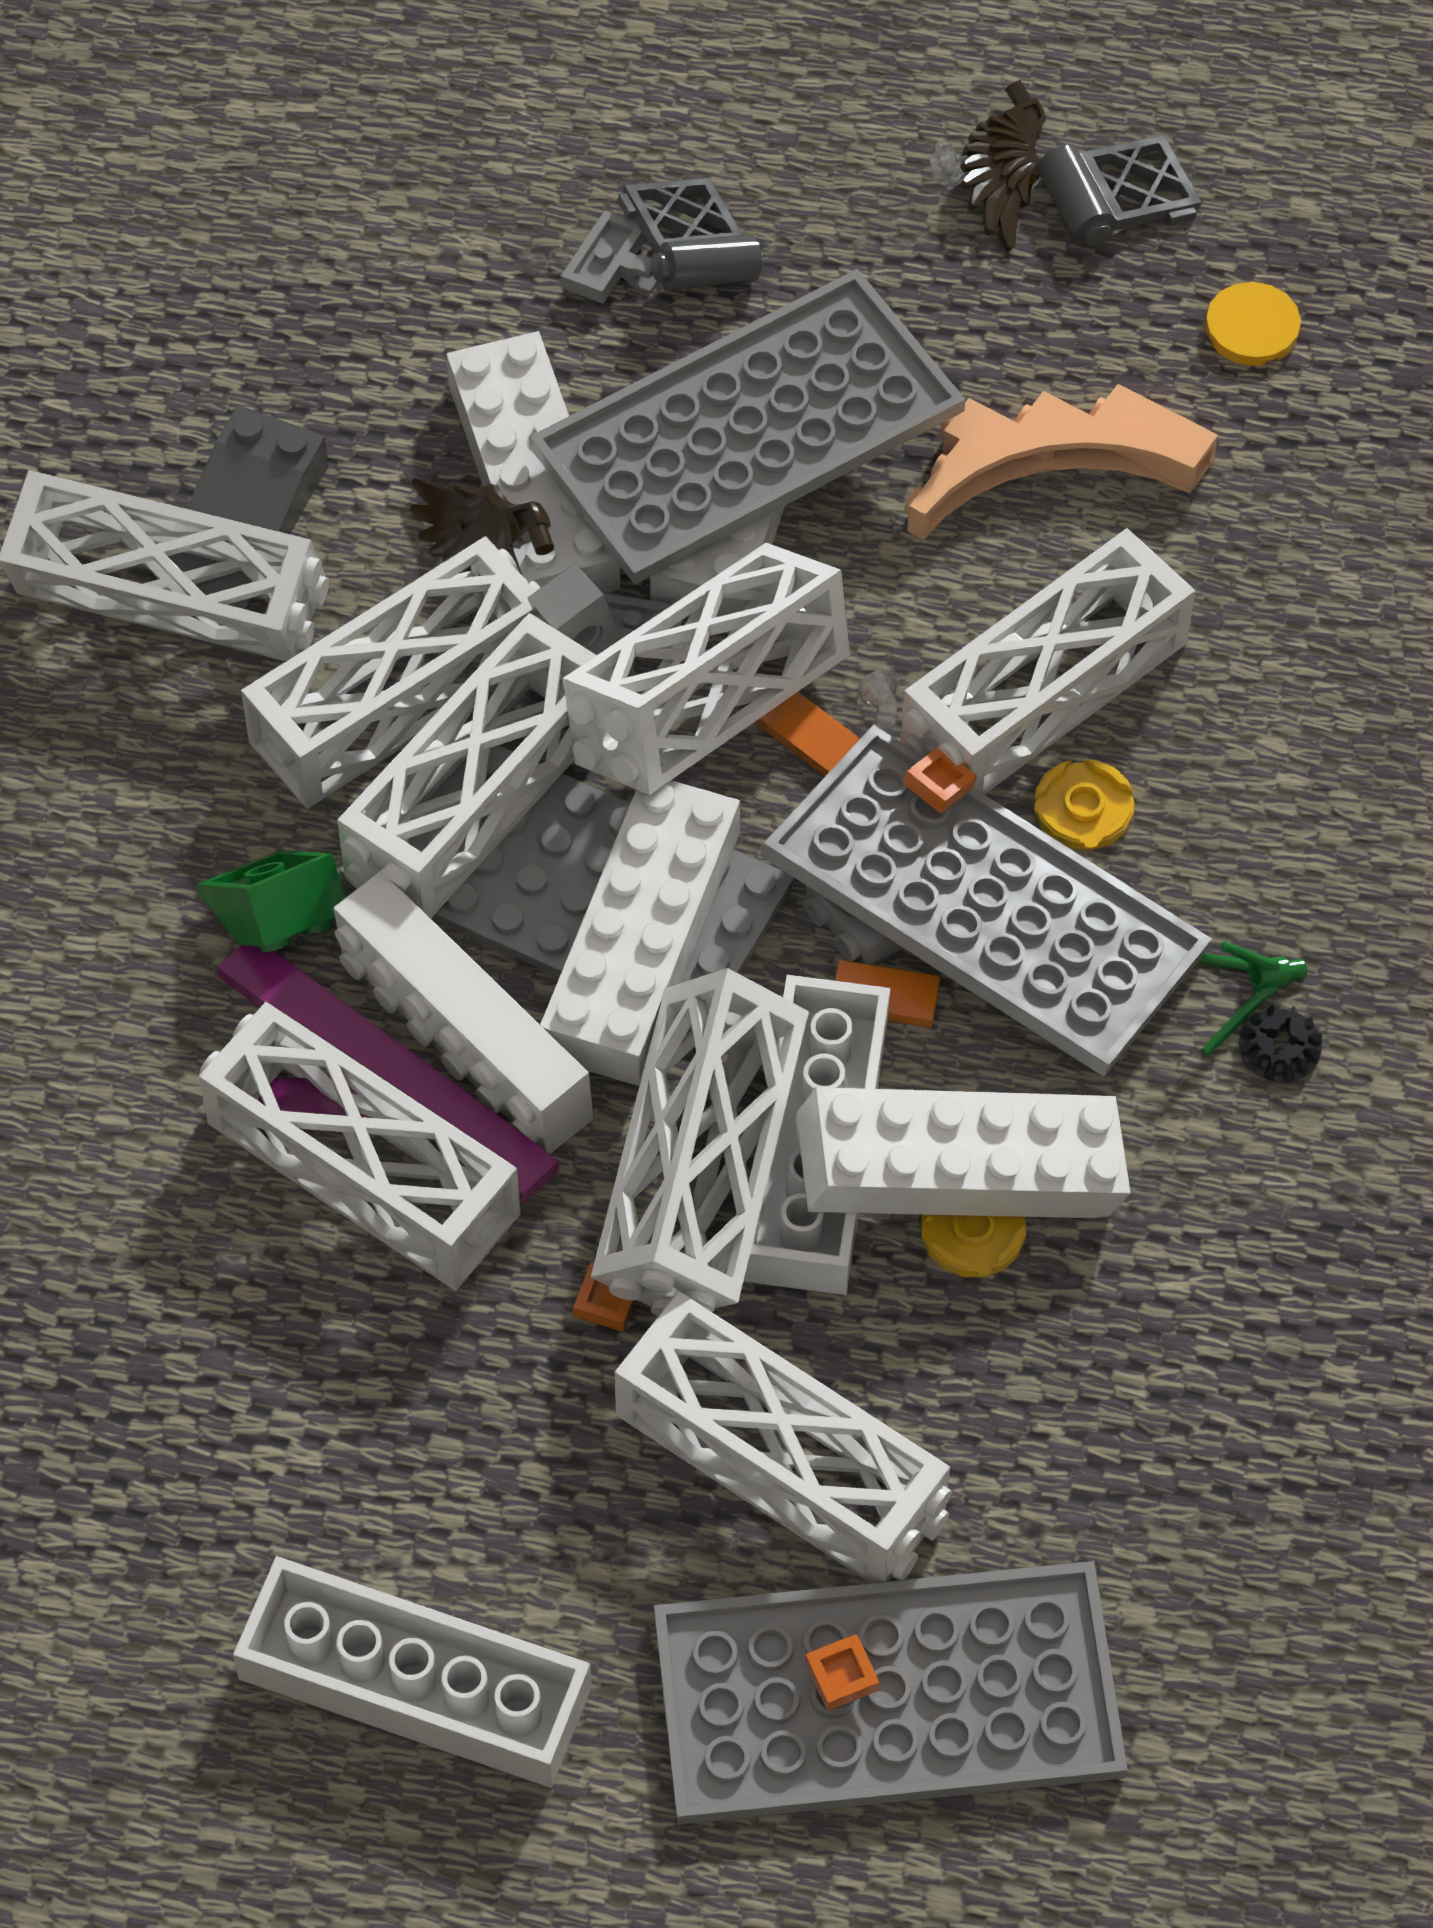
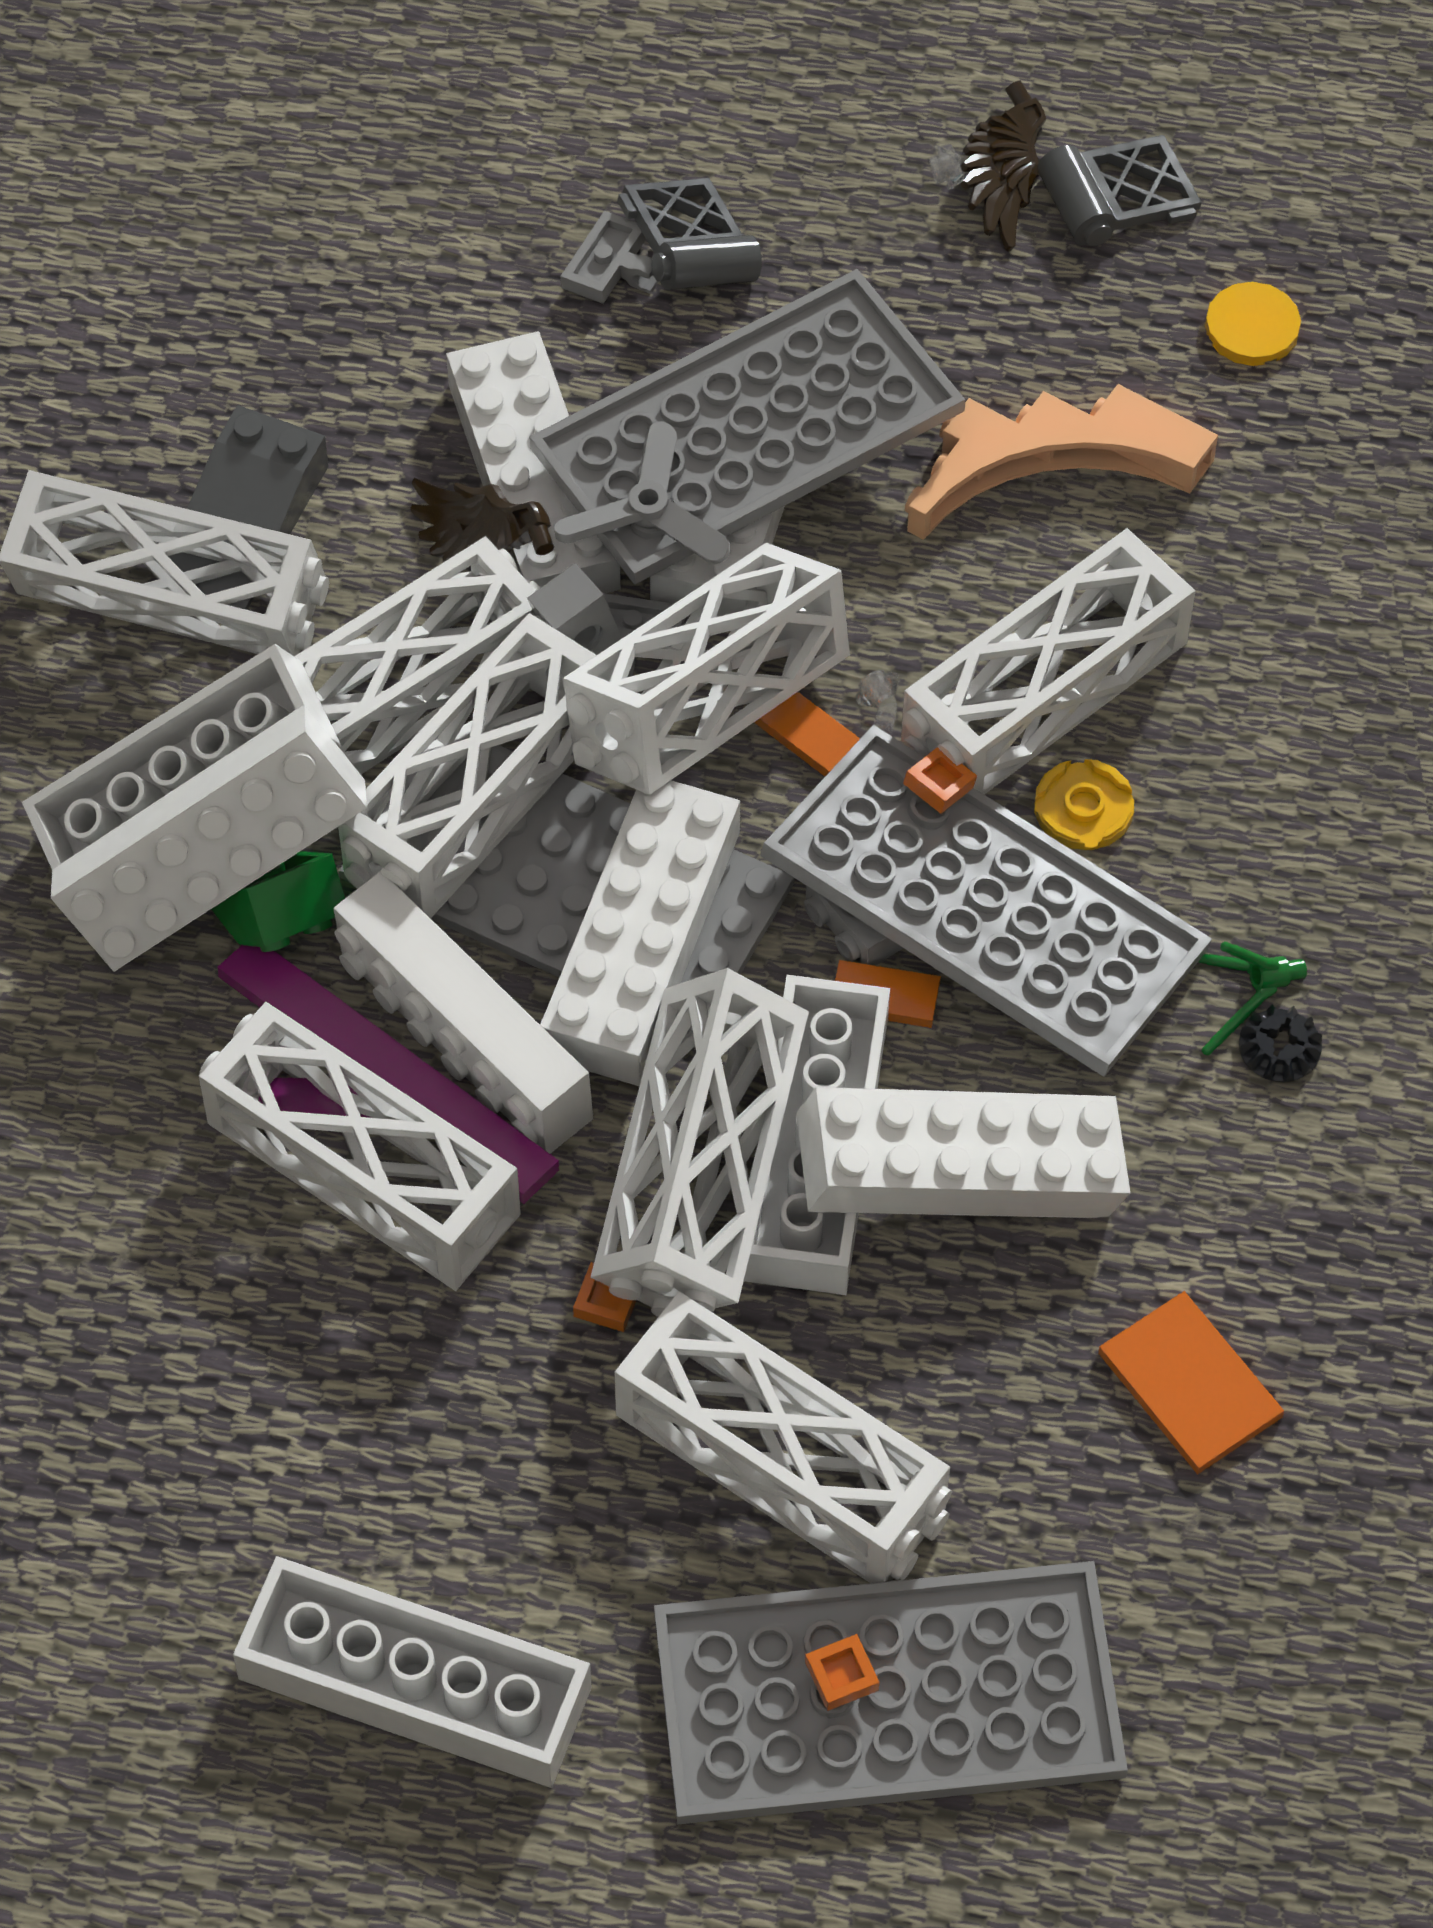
yellow tile [921,1214,1026,1277] -> none
none -> white brick [22,644,341,869]
none -> white brick [51,705,367,972]
none -> light grey piece [554,421,731,564]
none -> orange tile [1098,1291,1284,1475]

